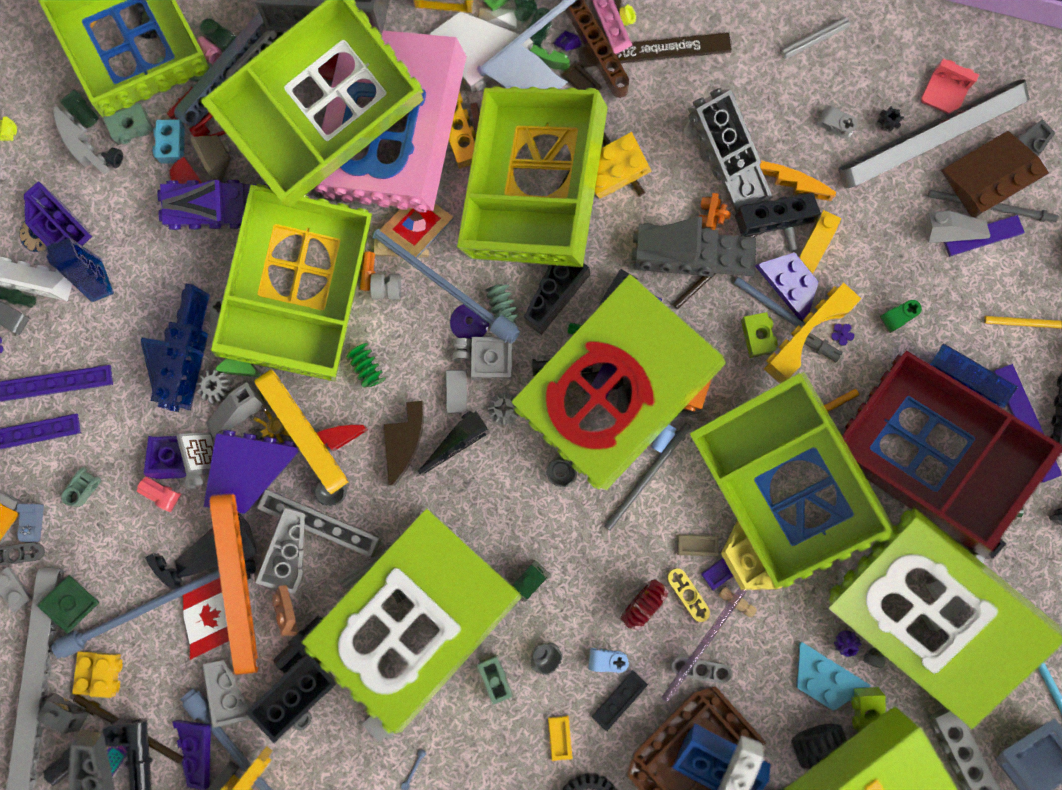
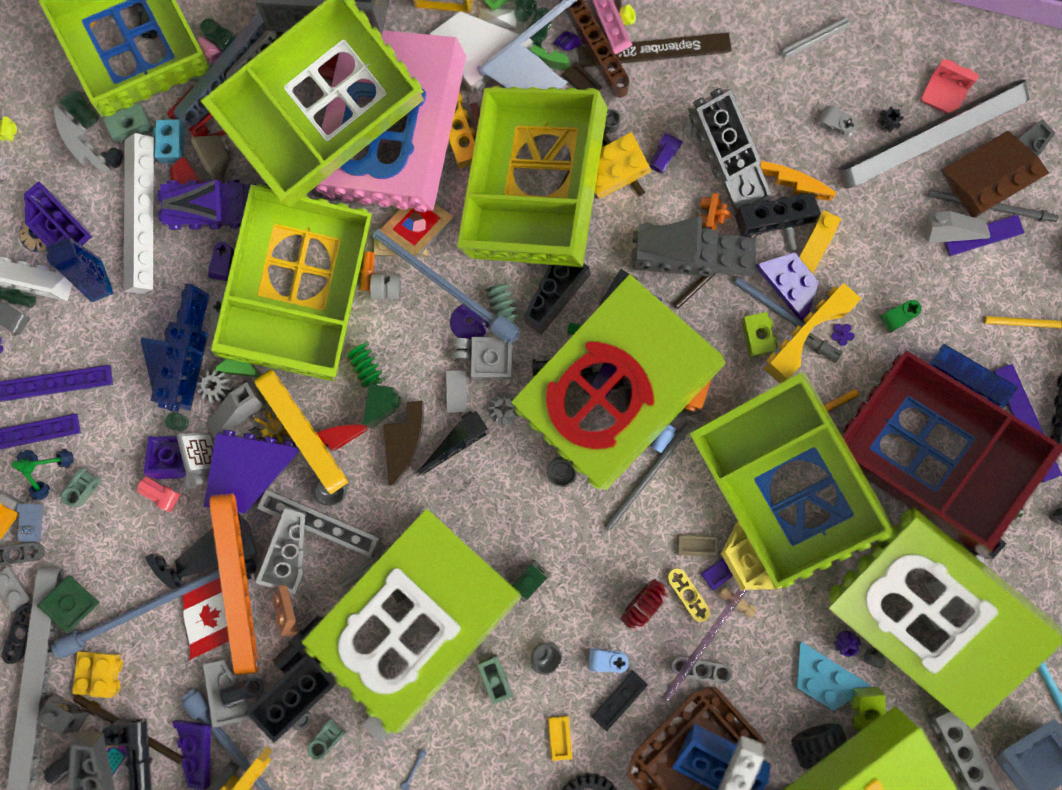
none -> black beam [1,604,32,664]
none -> plant [11,448,74,500]
none -> white brick [123,133,154,294]
none -> clear green bush [165,412,189,432]
none -> dark purple piece [208,242,235,282]
none -> black piece [219,677,264,708]
none -> sand green piece [308,718,347,760]
none -> dark green slope [363,384,401,429]
none -> dark grey wheel [604,109,620,134]
none -> dark purple piece [649,132,683,174]

